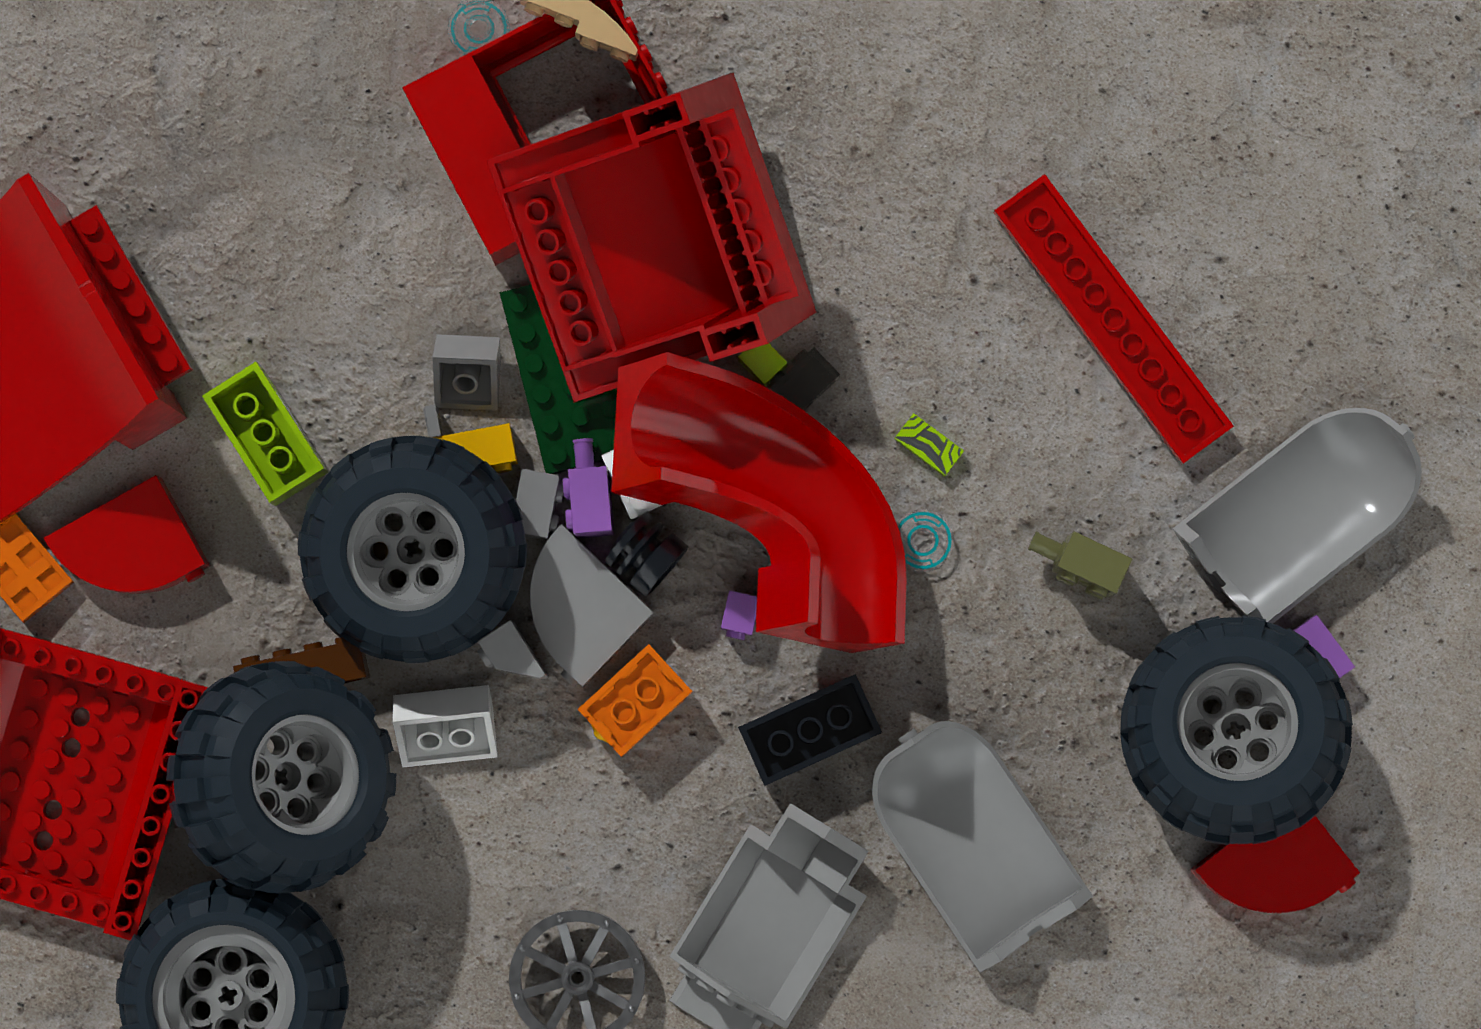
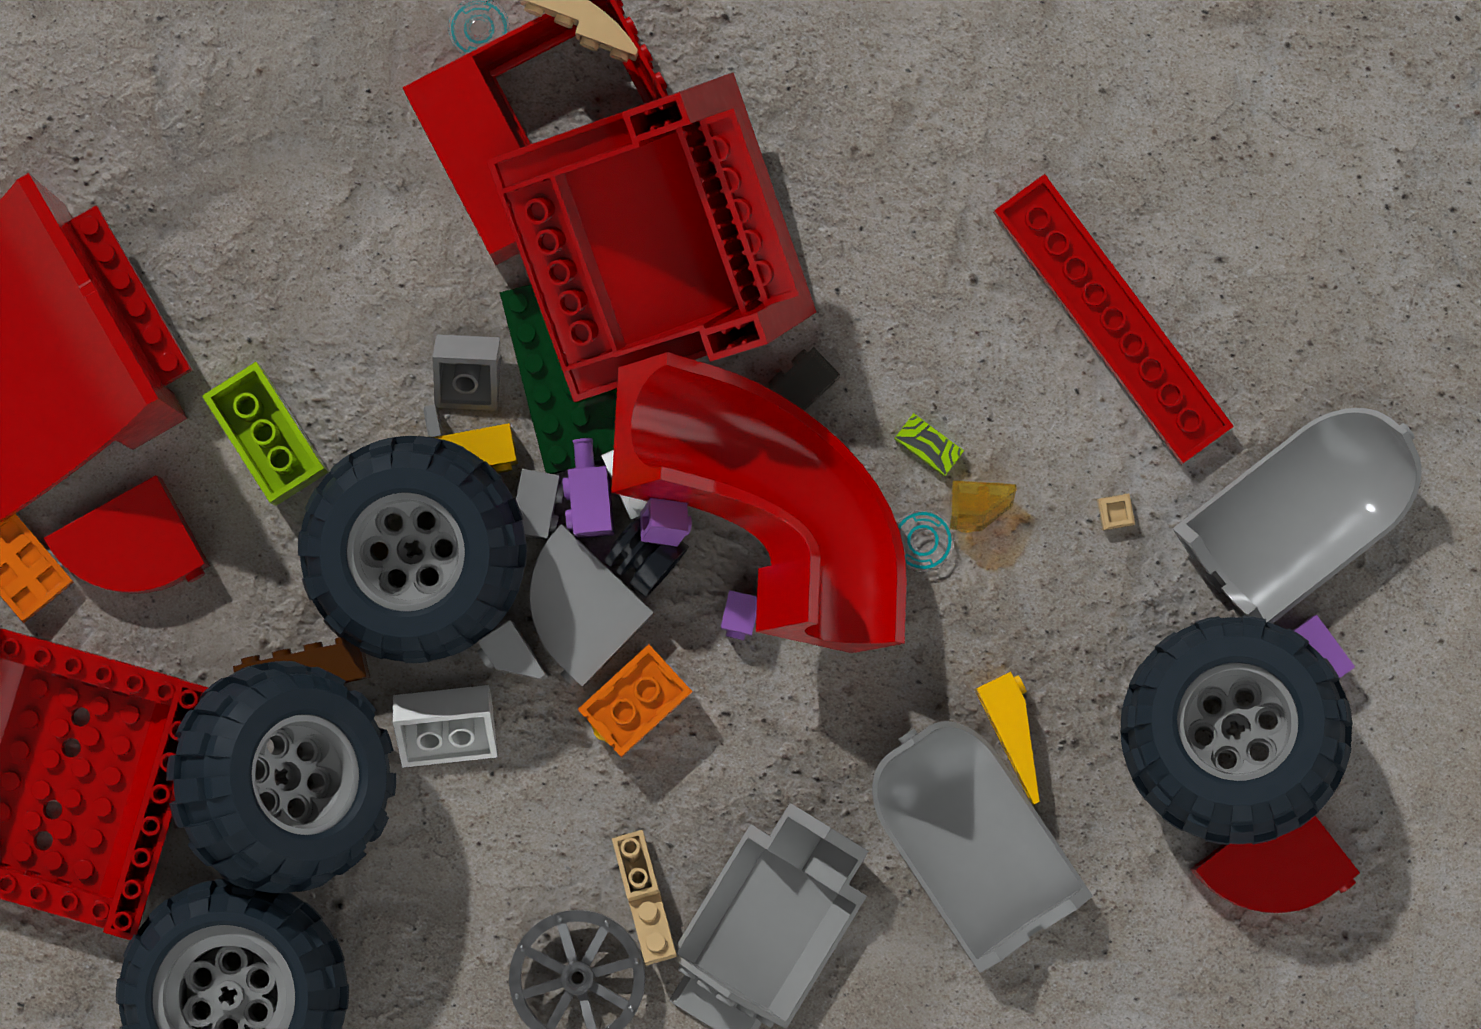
lime brick [738,343,788,387] -> none
black brick [738,674,882,786] -> none
olive brick [1028,531,1132,600] -> none
none -> tan slope [612,830,677,966]
none -> medium lavender brick [640,498,692,546]
none -> clear yellow slope [949,481,1016,533]
none -> yellow slope [974,672,1040,804]
none -> tan tile [1097,494,1135,531]

